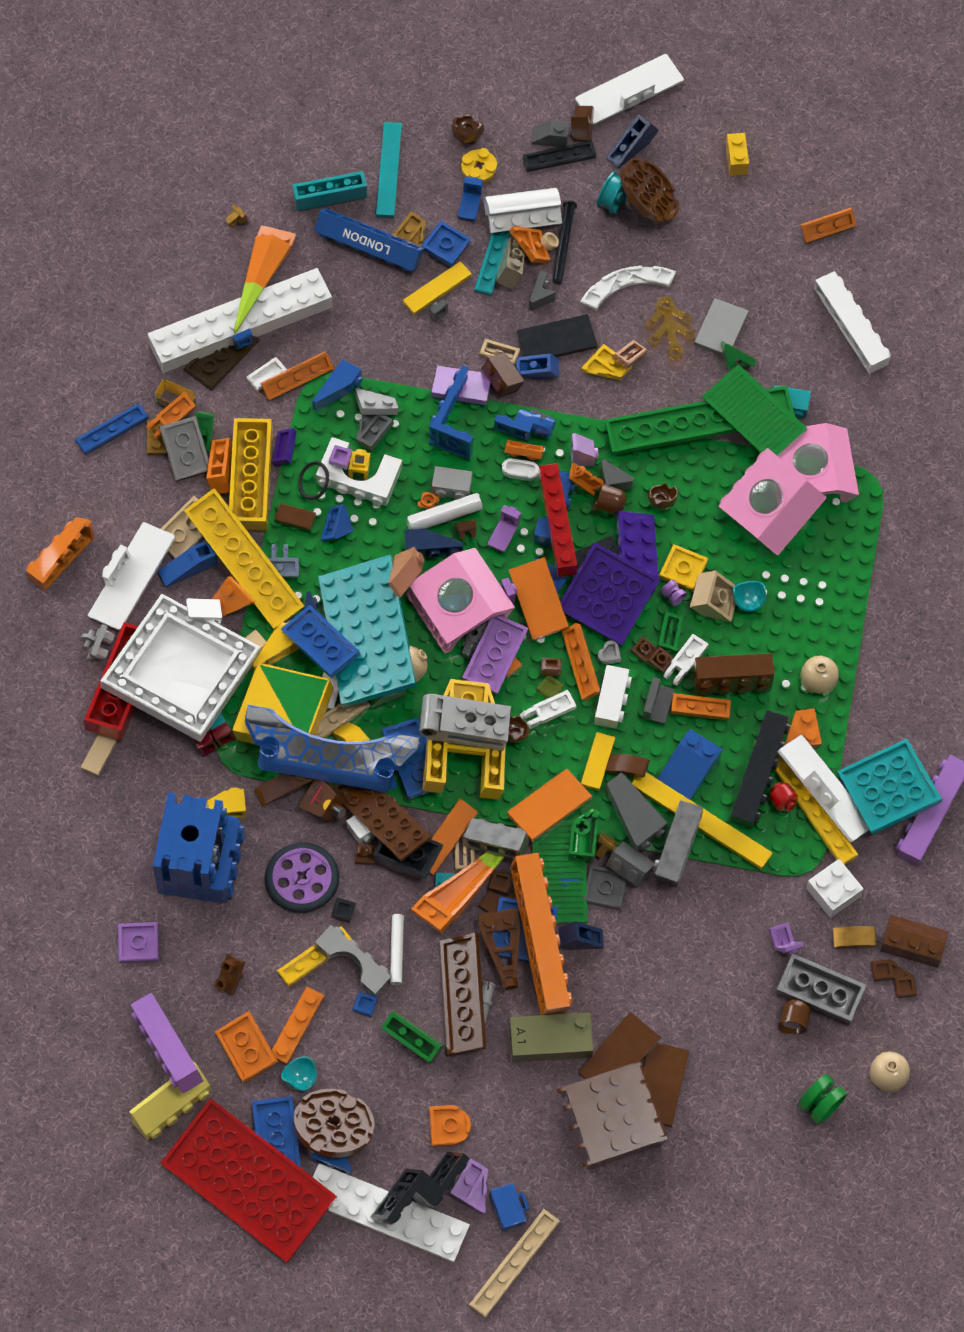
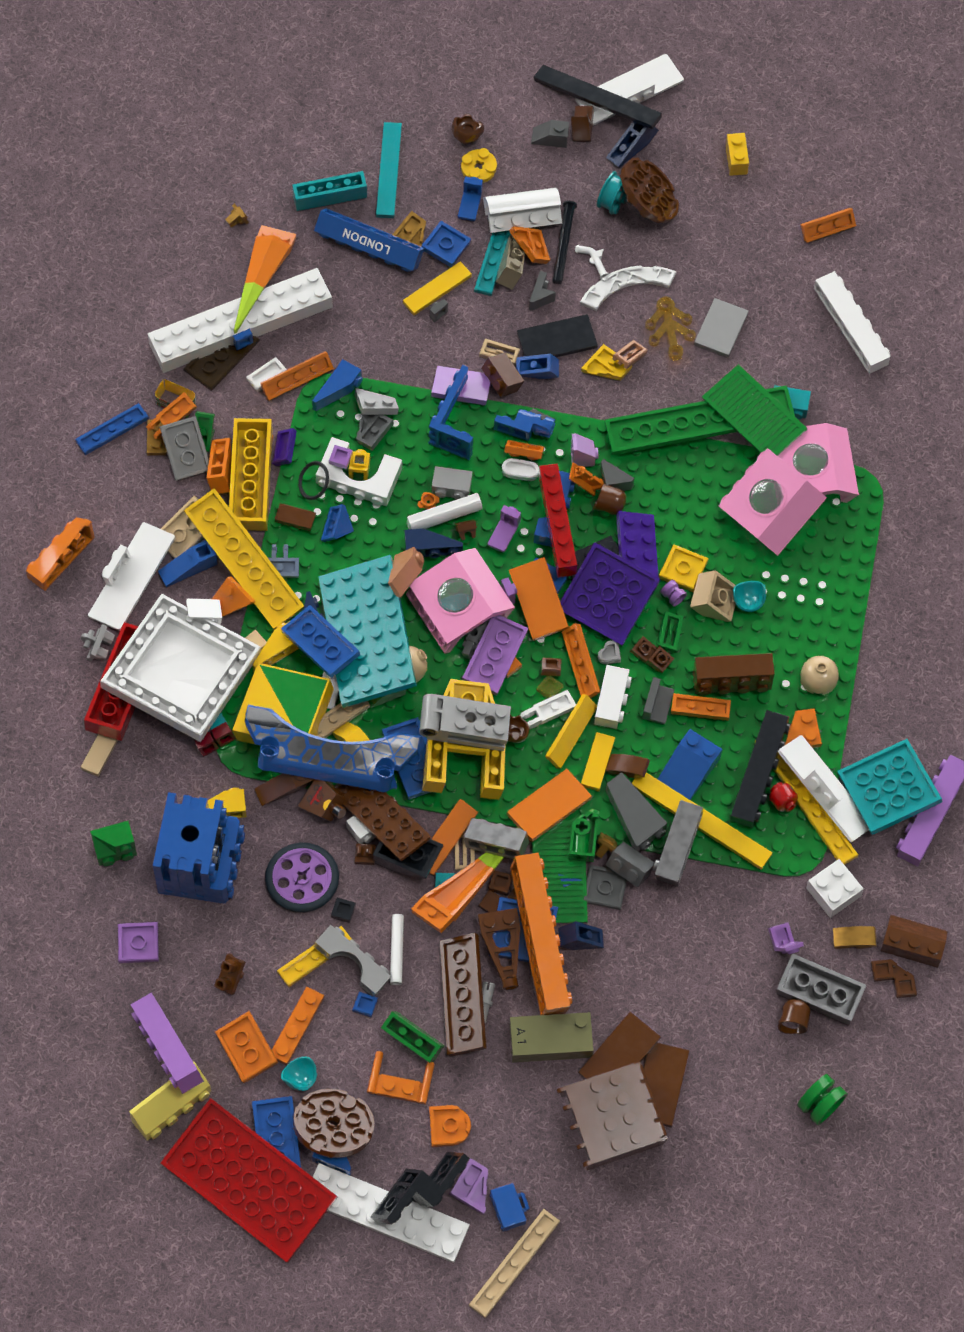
black tile [522,140,596,172] -> none
tan tile [541,232,559,251] -> none
reddish brown hair [648,483,678,510] -> none
white hinge [663,634,709,686] -> none
green slope [721,341,757,371] -> none
tan cylinder [869,1051,910,1093] -> none
none -> green slope [90,820,137,866]
none -> orange plate [367,1051,435,1104]
none -> black tile [533,65,662,129]
none -> yellow tile [545,694,597,768]
none -> white piece [575,245,609,280]

